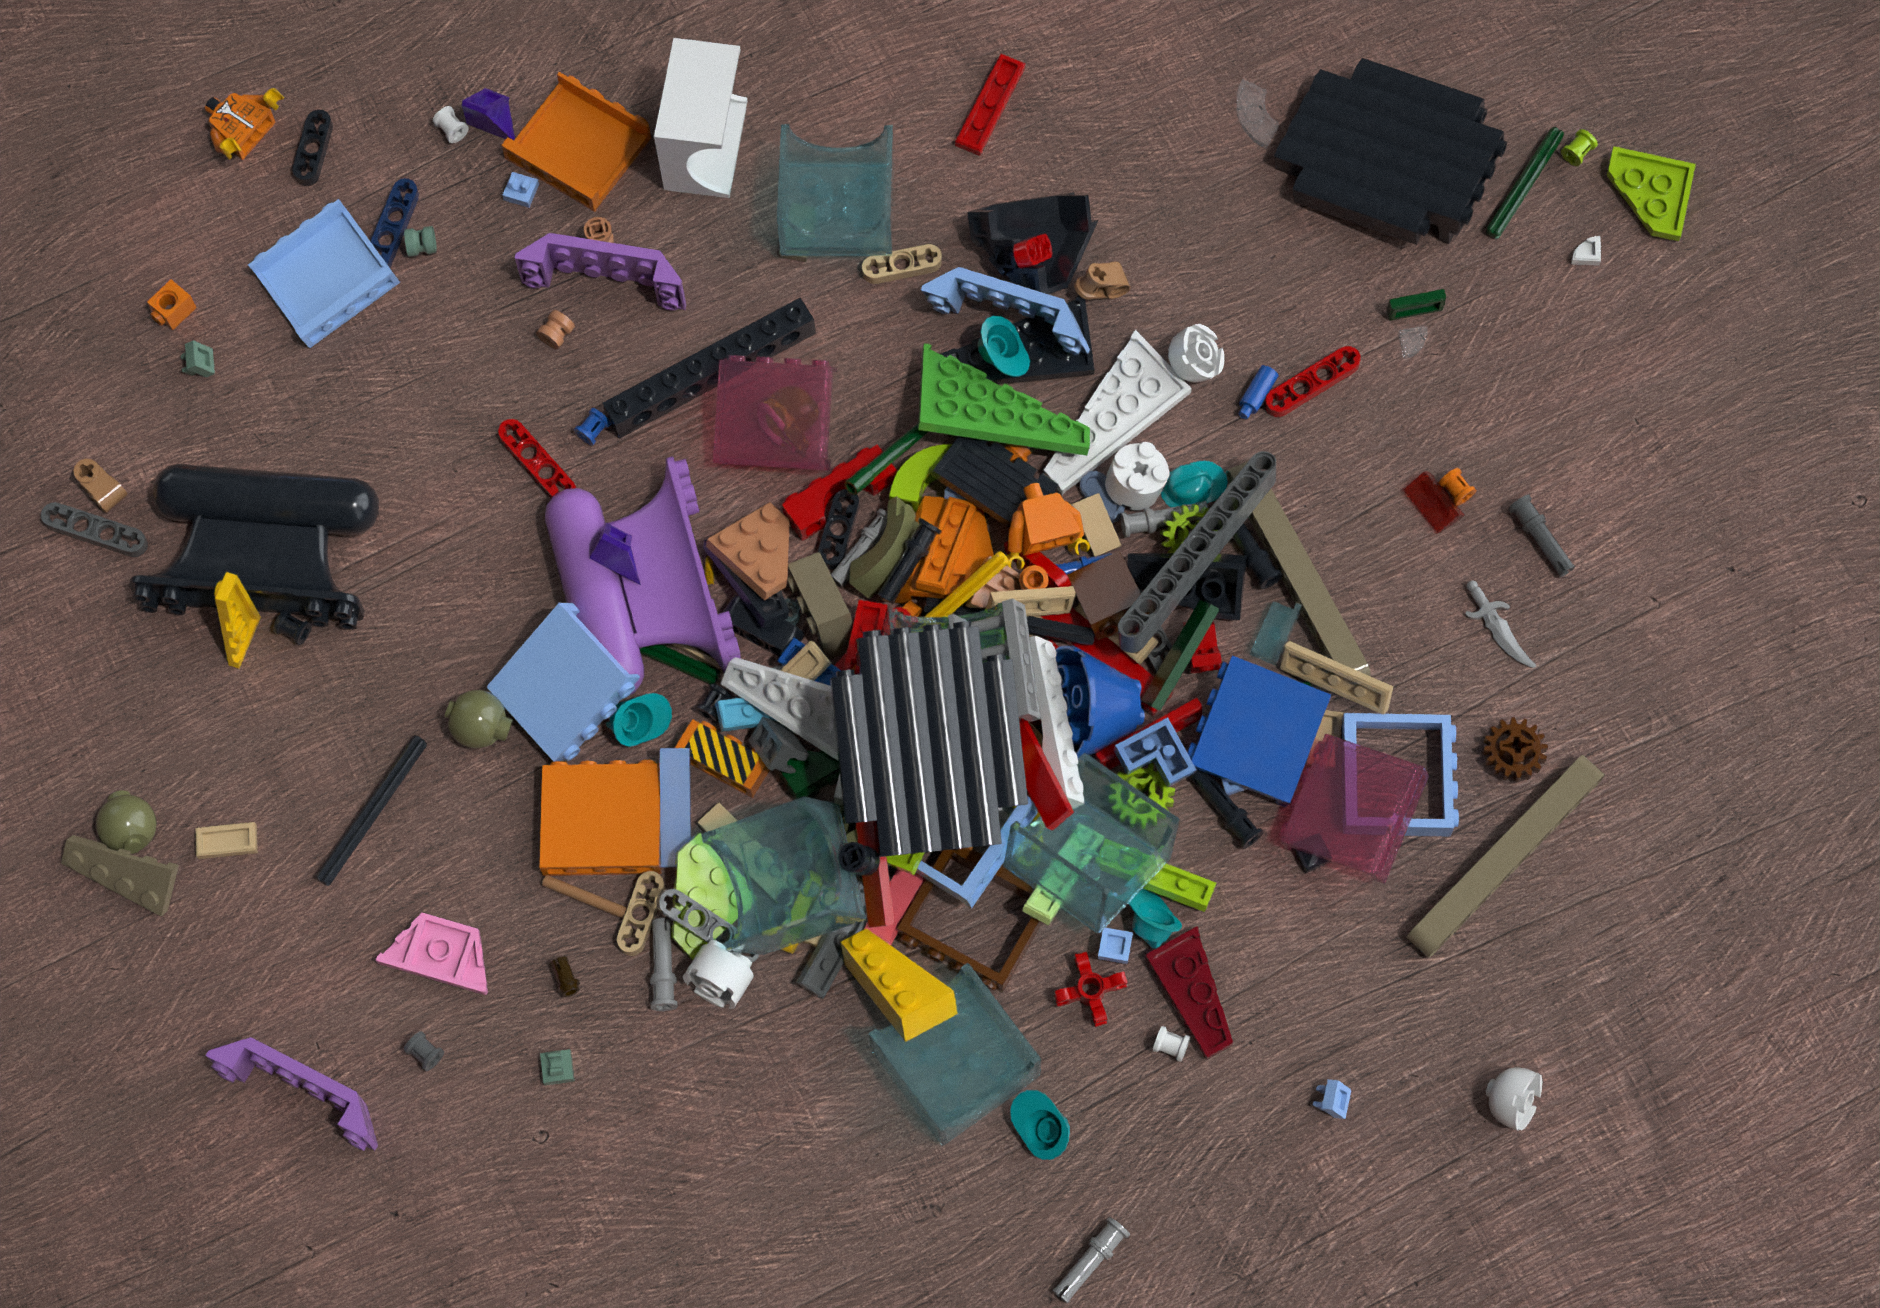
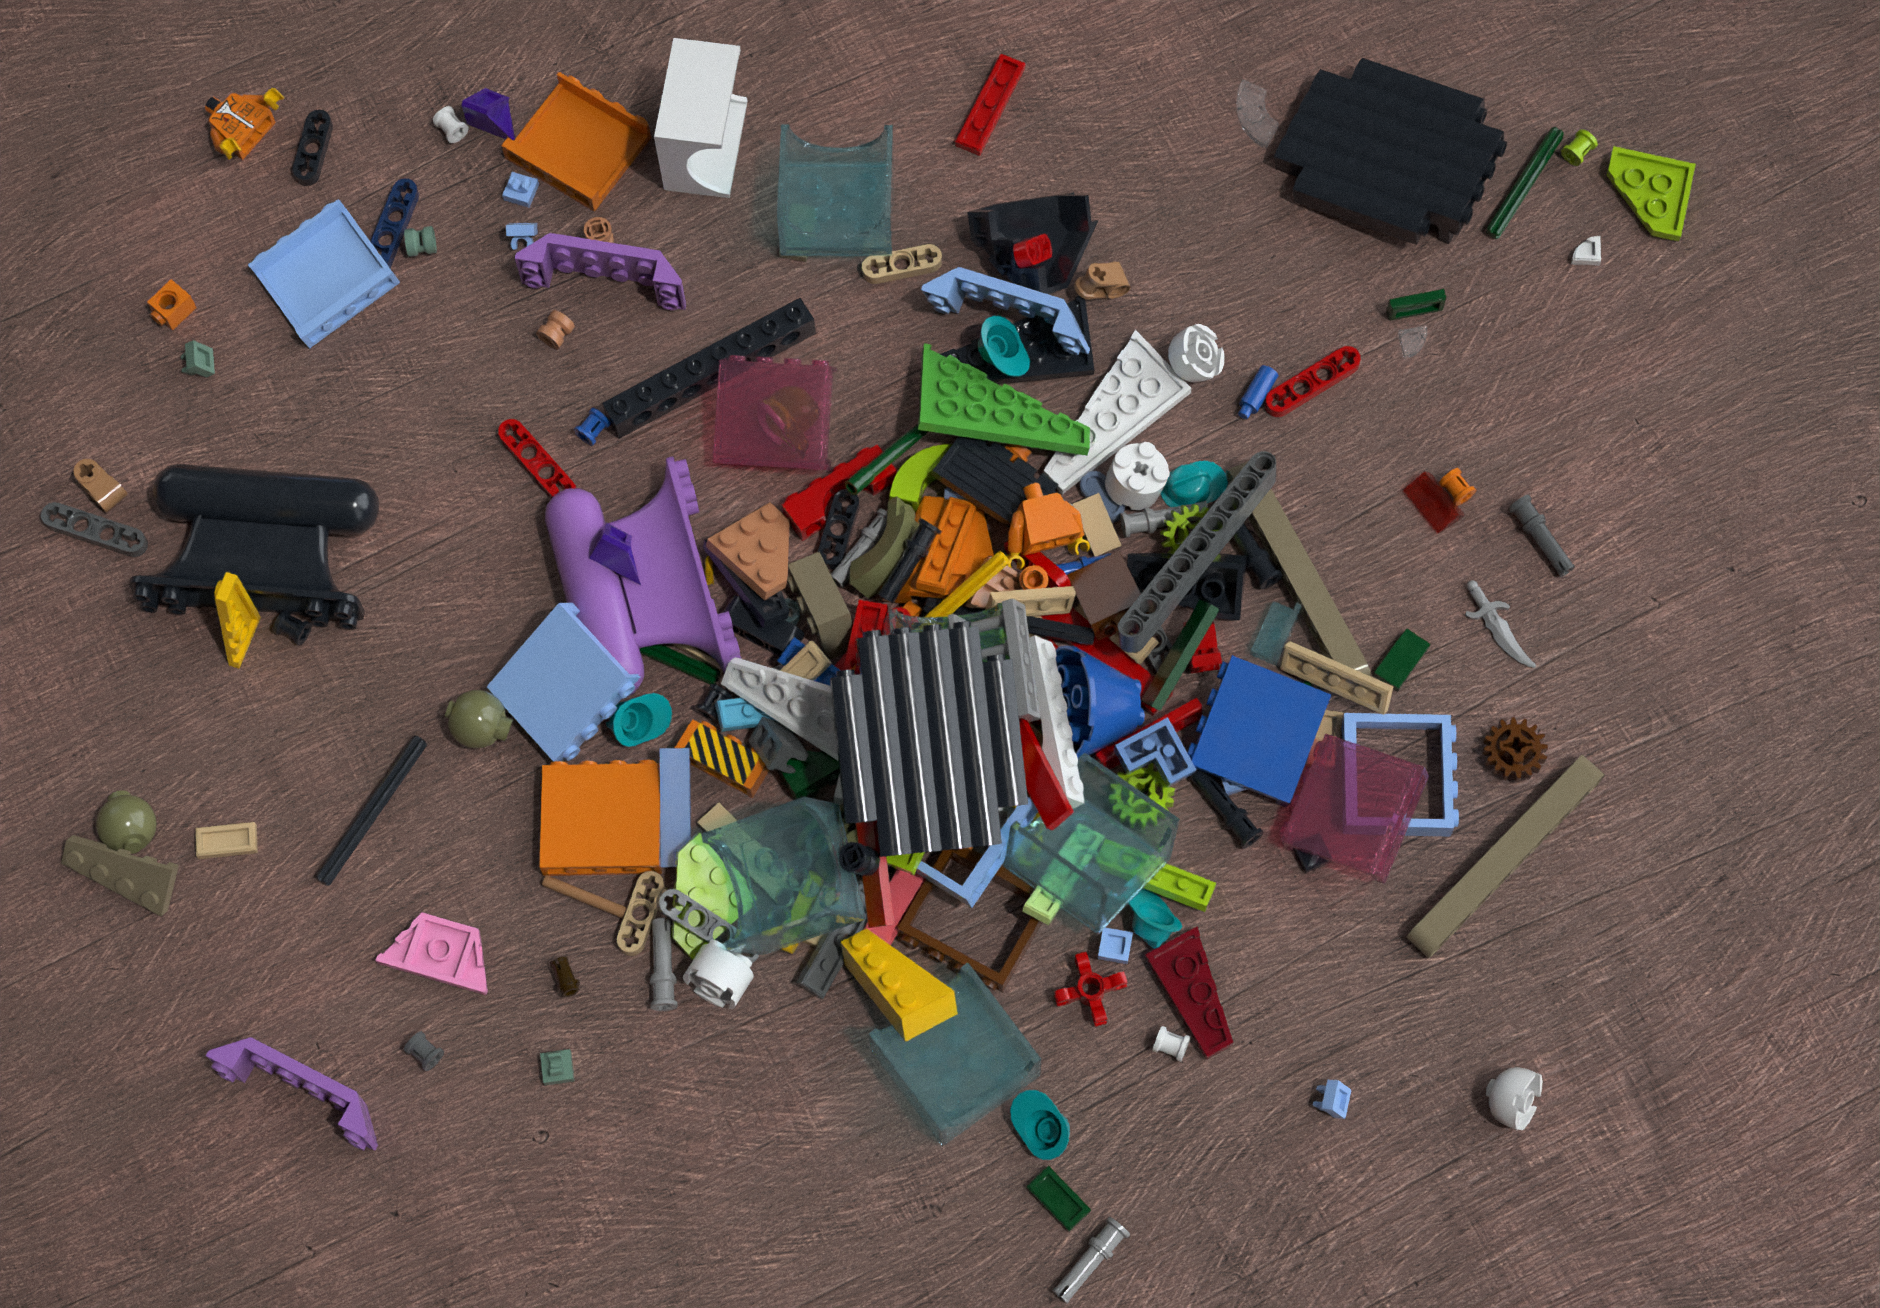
none -> light blue tile [506,223,538,250]
none -> dark green tile [1026,1166,1091,1233]
none -> dark green tile [1373,628,1431,692]

